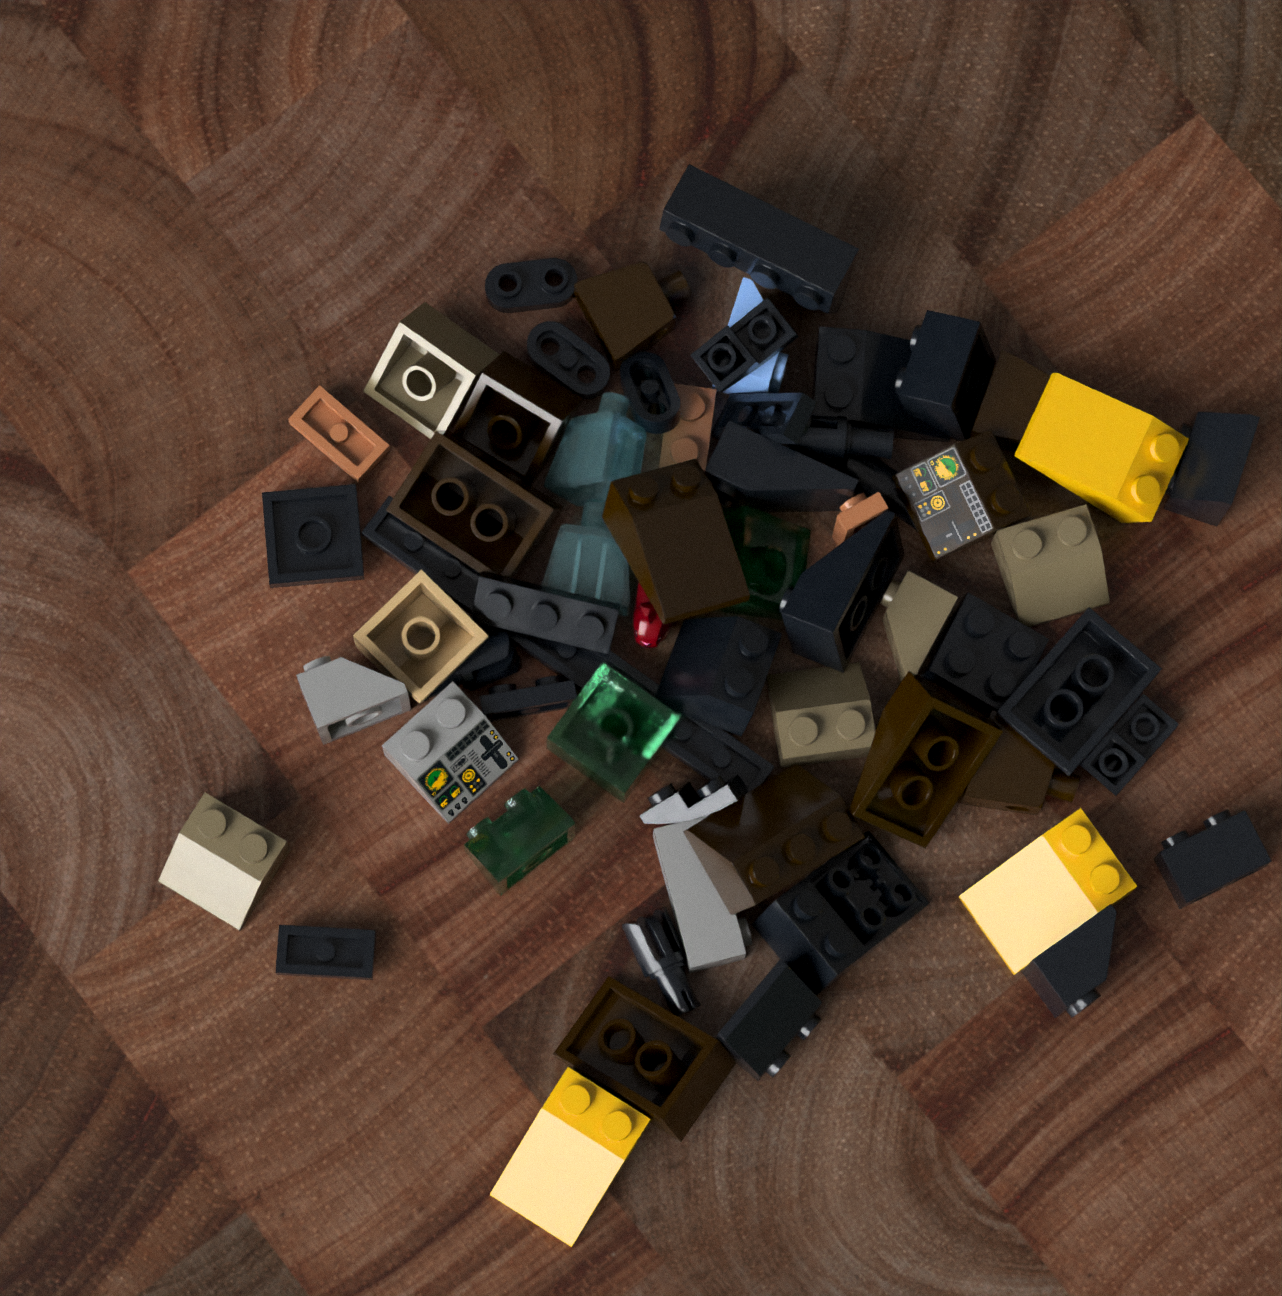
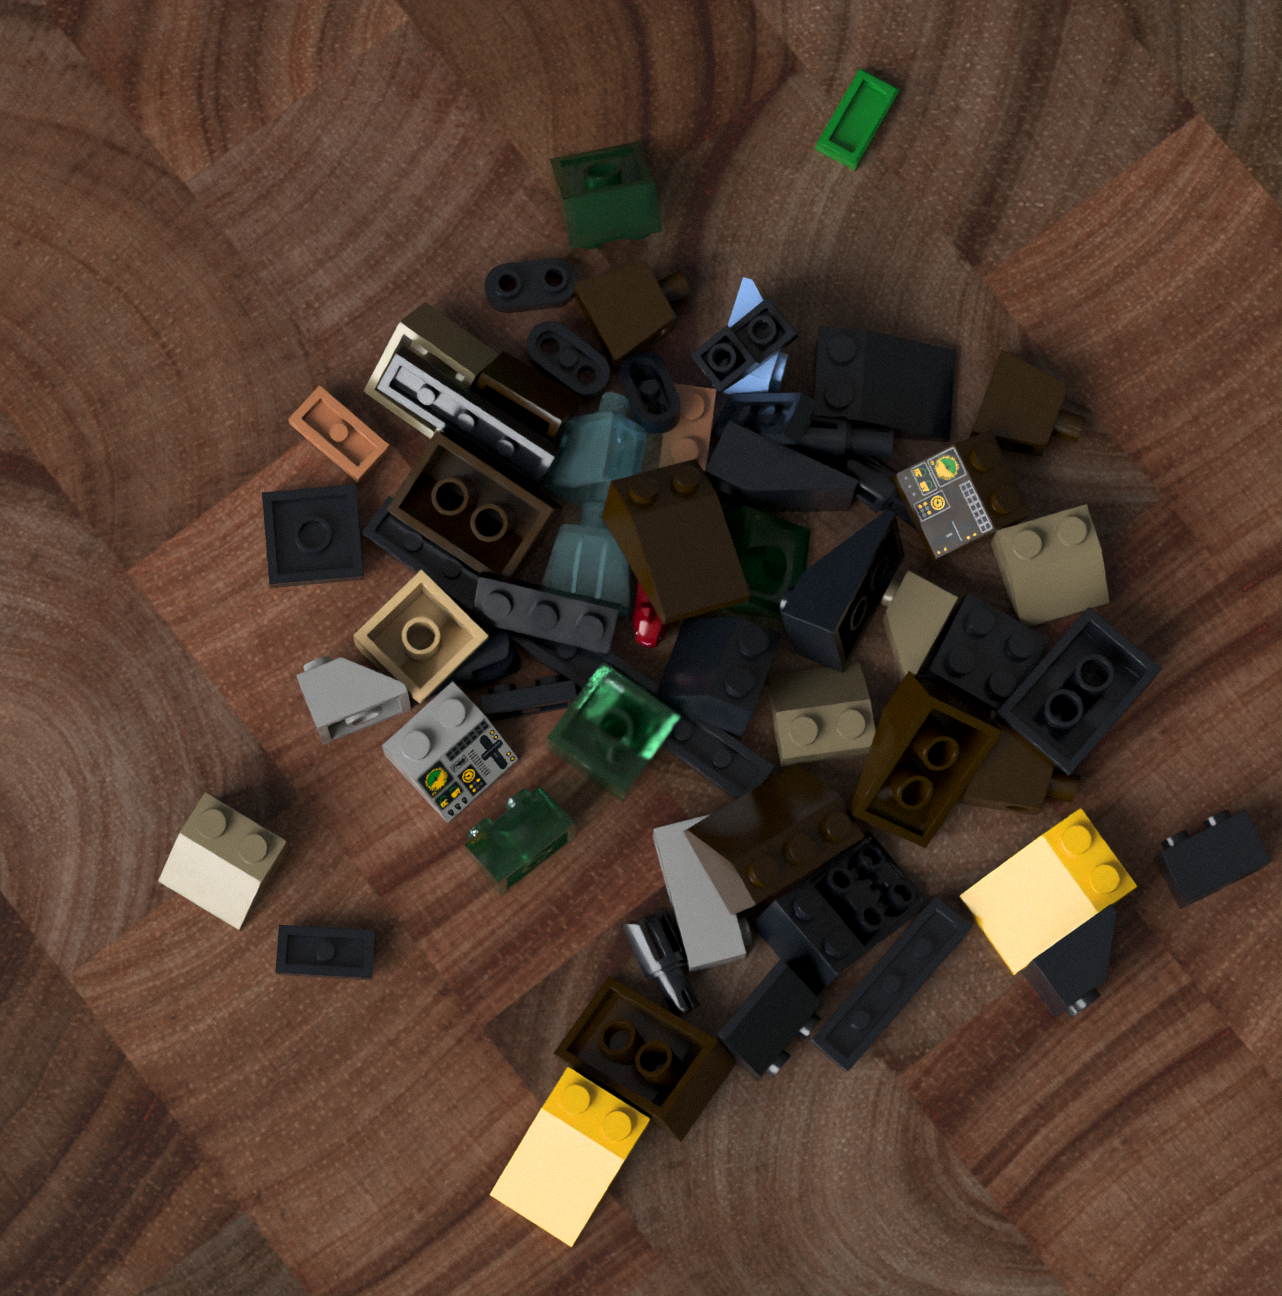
slope [639,774,748,824] -> none
black slope [659,164,859,314] -> none
nougat plate [832,492,888,546] -> none
black slope [895,310,996,442] -> none
yellow slope [1014,373,1189,523] -> none
black slope [1080,694,1179,796] -> none
black slope [1163,412,1260,527] -> none
none -> black plate [377,346,561,491]
none -> clear green slope [550,141,662,249]
none -> black plate [810,896,972,1074]
none -> green tile [815,68,900,171]

